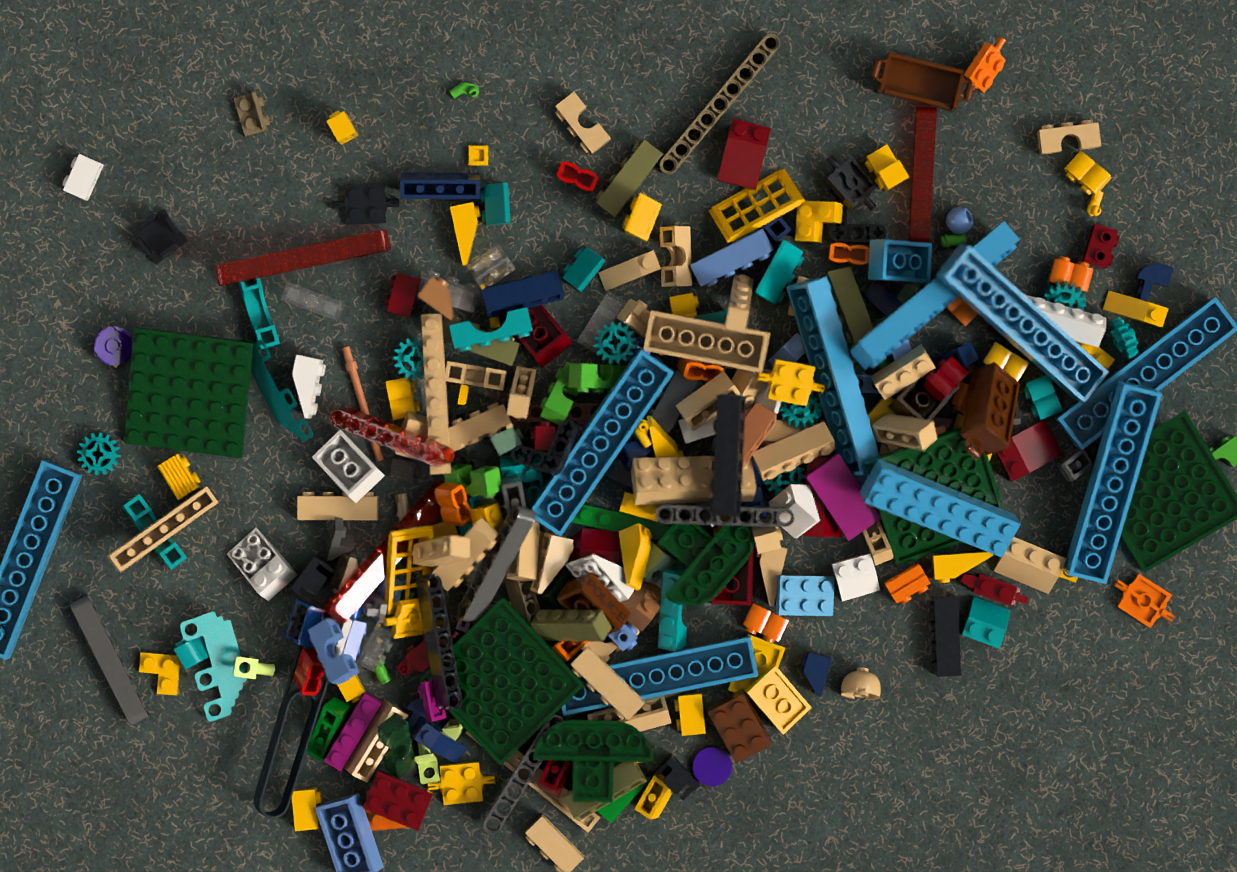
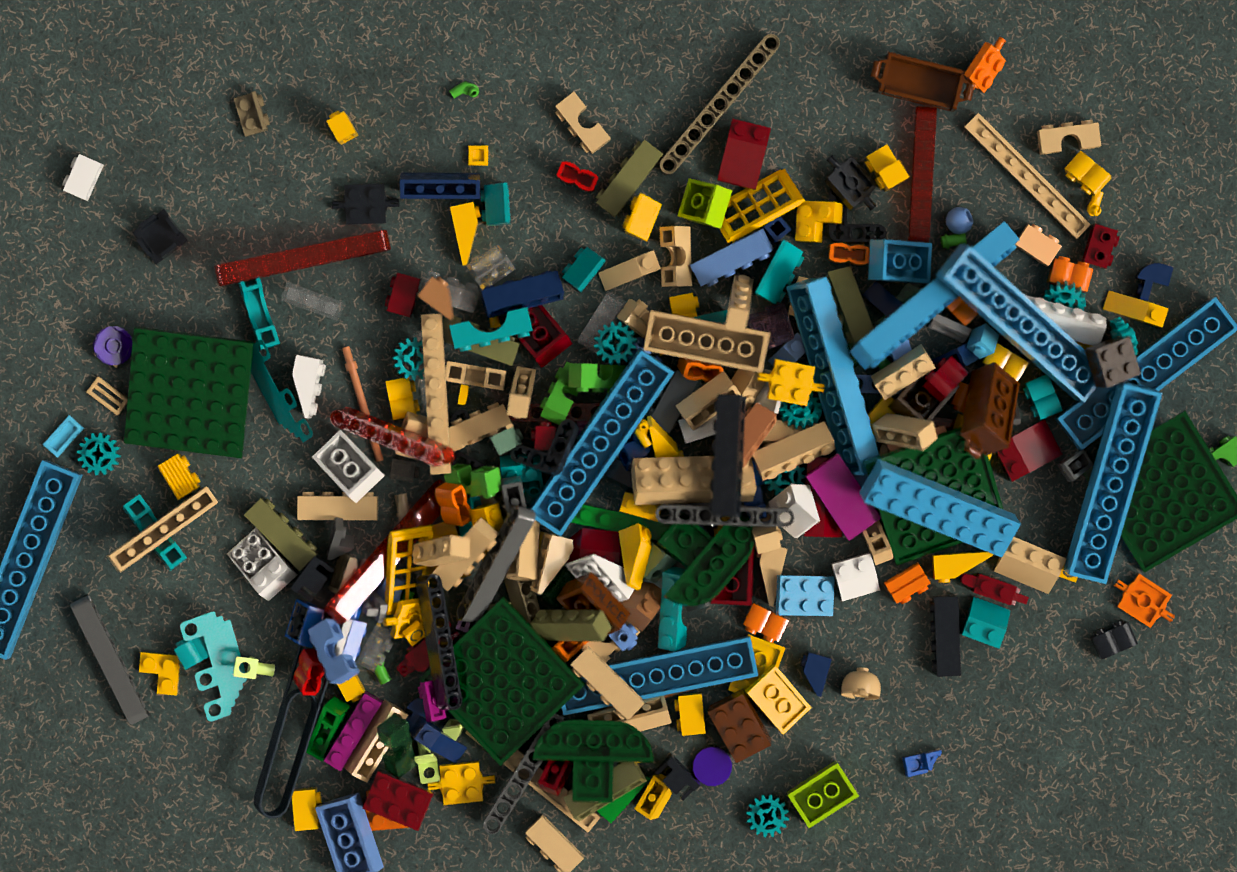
none -> medium azure tile [42,415,84,458]
none -> tan tile [86,376,128,416]
none -> olive brick [244,498,318,571]
none -> yellow tile [402,620,425,646]
none -> lime brick [678,178,732,229]
none -> teal gear [746,794,789,838]
none -> slope [747,303,794,350]
none -> lime brick [786,760,859,828]
none -> blue slope [902,750,942,777]
none -> light grey tile [928,314,971,343]
none -> tan plate [964,113,1091,239]
none -> medium azure brick [966,324,999,359]
none -> light nougat brick [1015,224,1062,267]
none -> dark brown brick [1084,336,1141,388]
none -> black brick [1090,620,1138,660]

